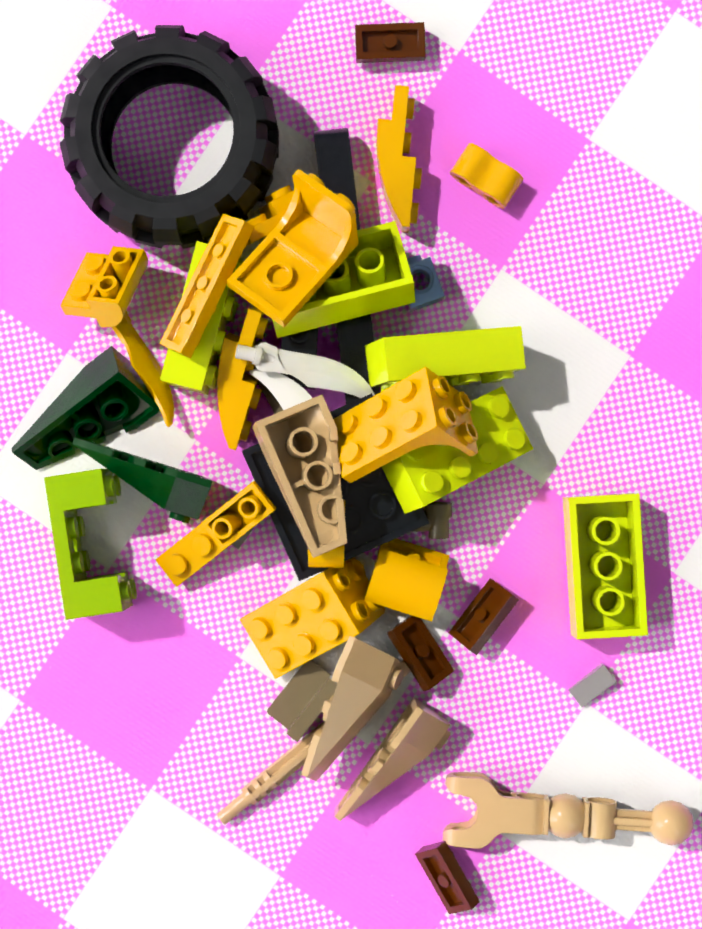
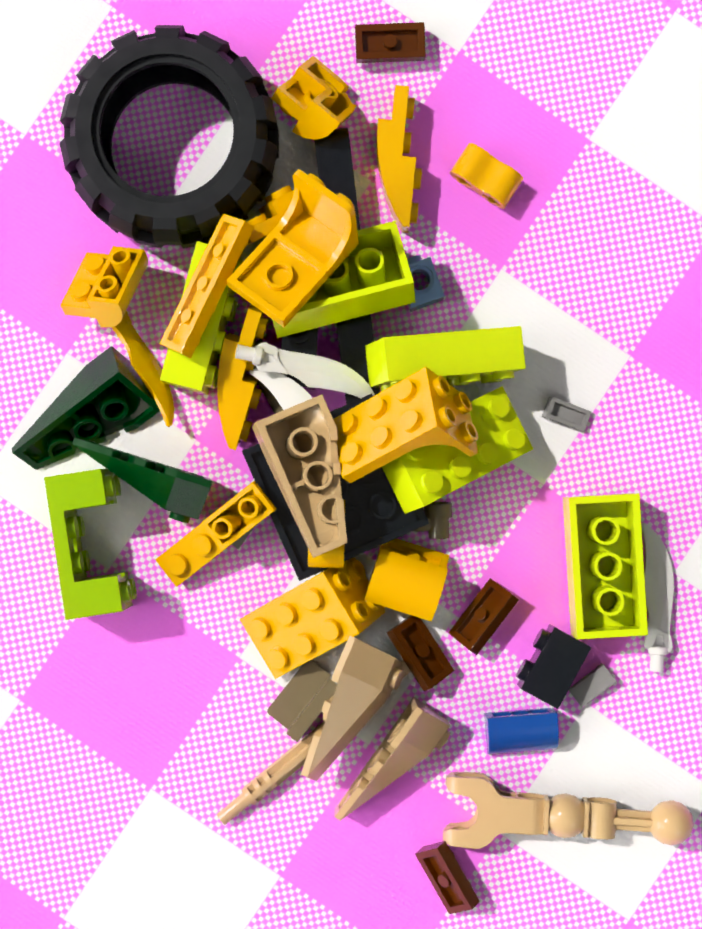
none -> yellow brick [272,56,356,140]
none -> blue brick [484,707,559,755]
none -> black brick [516,624,592,709]
none -> light grey piece [542,397,591,432]
none -> white sword [641,523,674,672]

